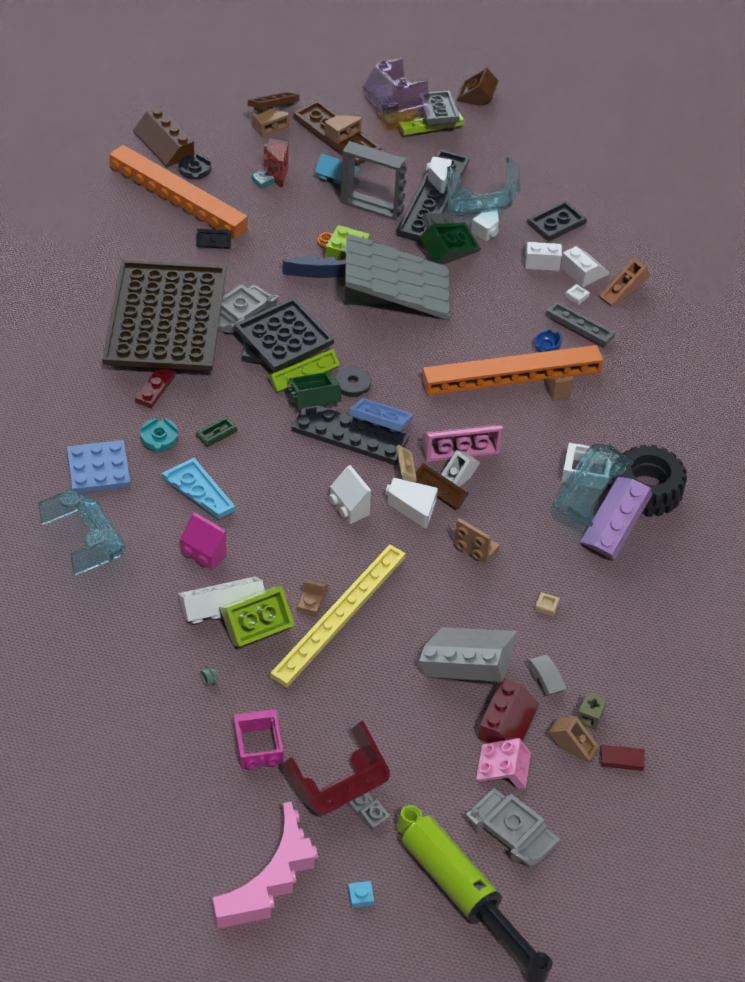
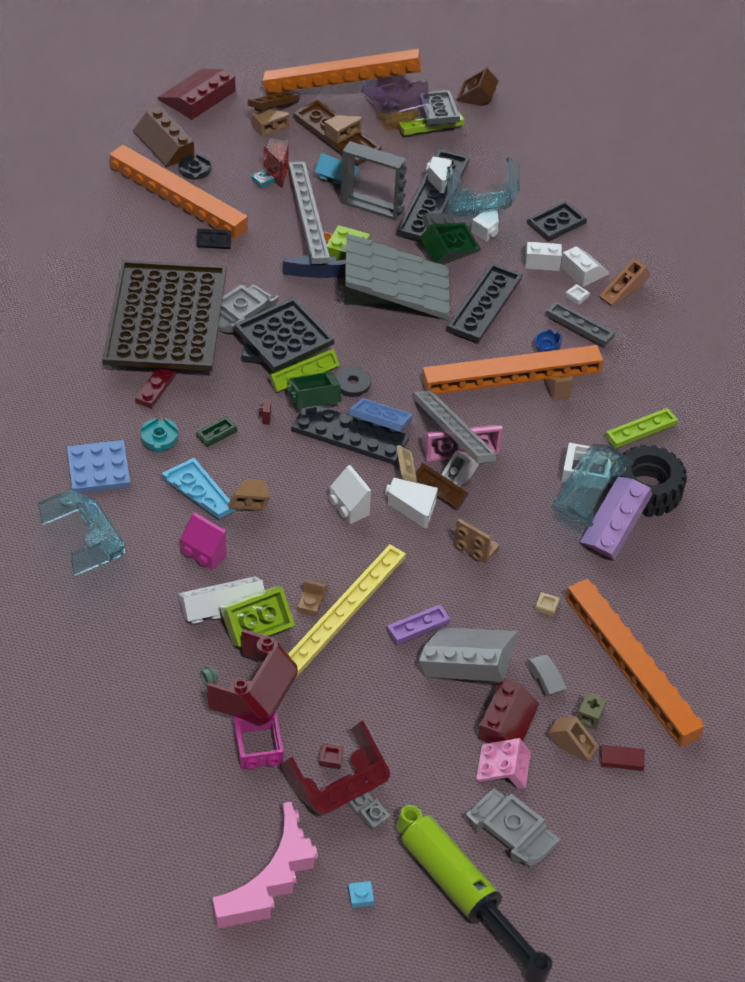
none -> dark red slope [158,69,236,120]
none -> dark red windscreen [207,629,298,724]
none -> medium nougat slope [228,479,270,510]
none -> dark red plate [259,398,271,425]
none -> orange brick [263,49,422,94]
none -> light grey plate [288,162,330,264]
none -> dark red plate [319,743,344,769]
none -> medium lavender plate [387,604,450,645]
none -> light grey plate [414,390,496,465]
none -> black plate [447,263,523,343]
none -> orange brick [566,578,704,748]
none -> lime plate [605,408,678,449]

